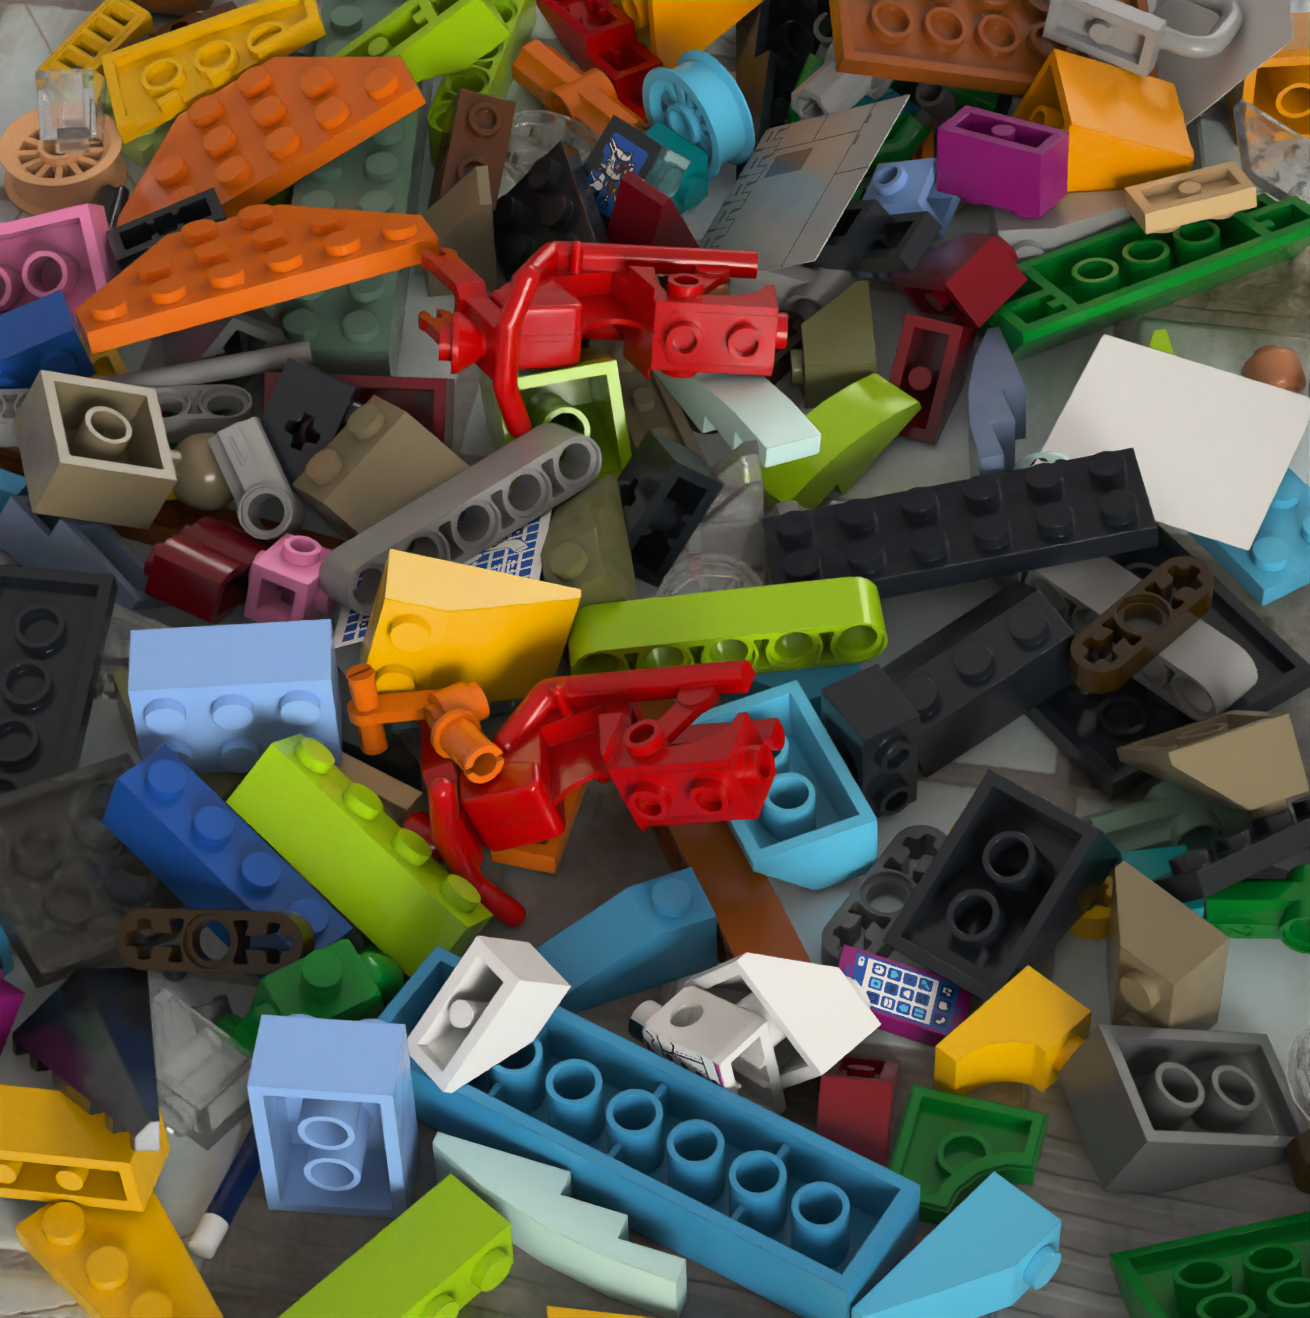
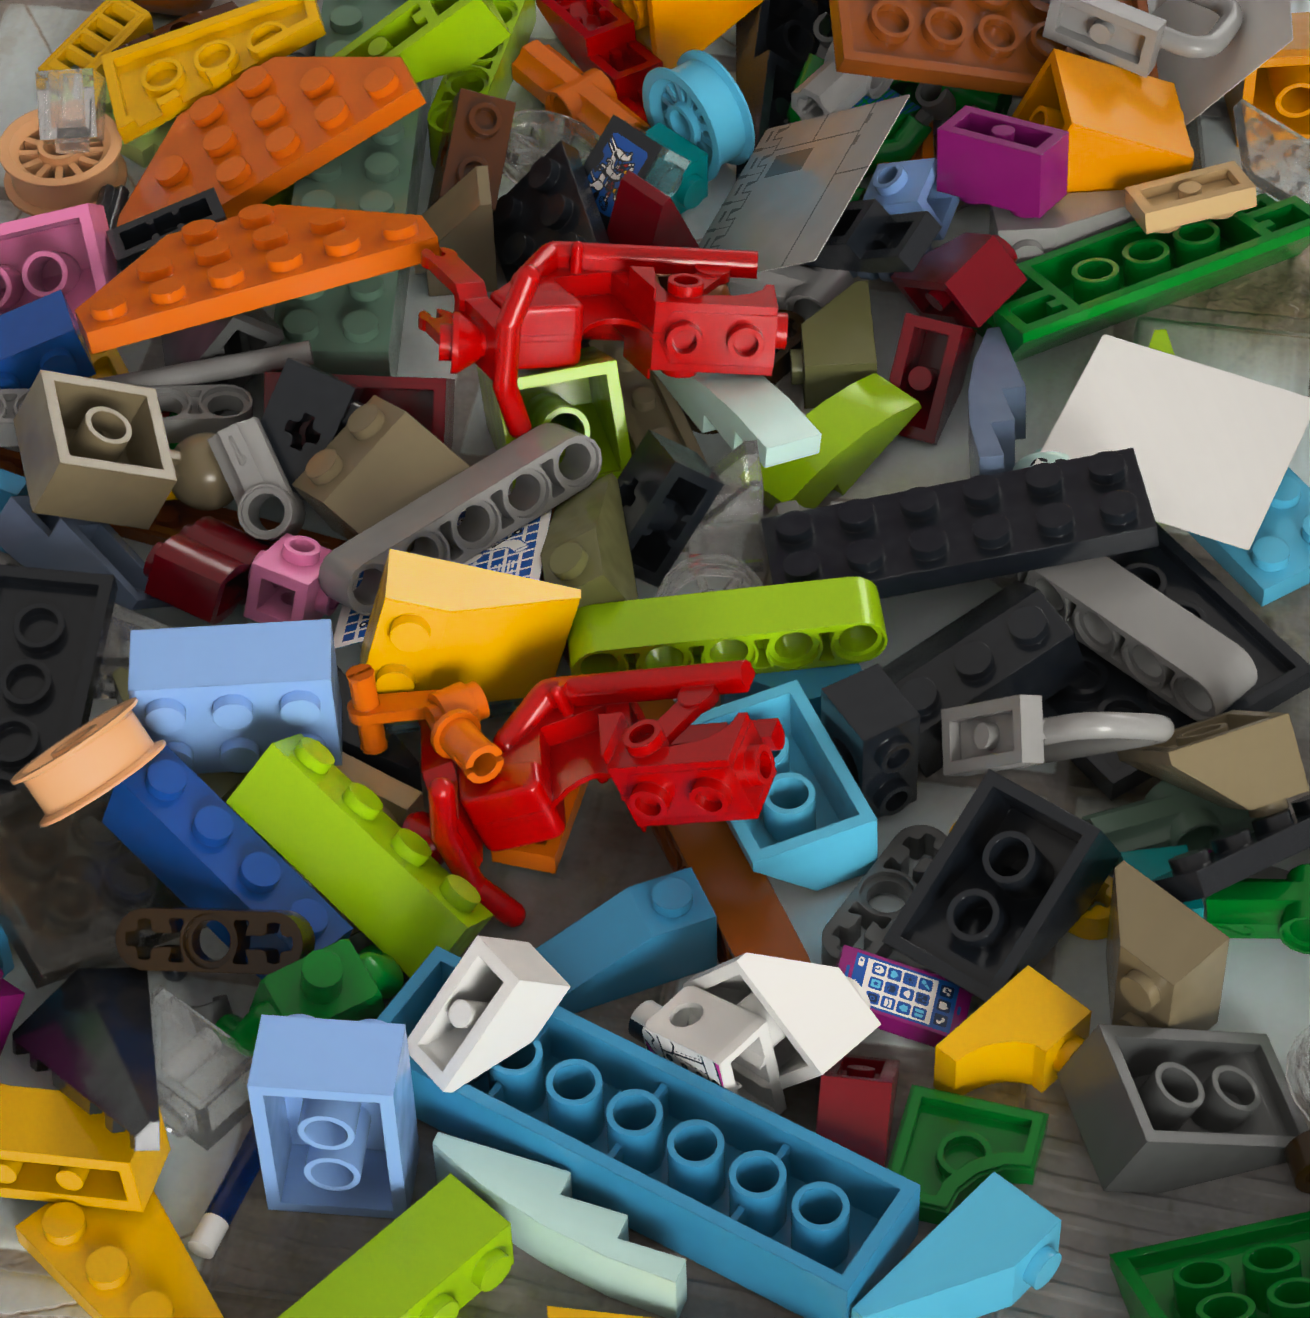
dark brown beam [1069,556,1214,694] -> none
nougat piece [1242,345,1307,393] -> none
none -> light nougat wheel [10,697,167,827]
none -> light grey bar [941,694,1174,777]

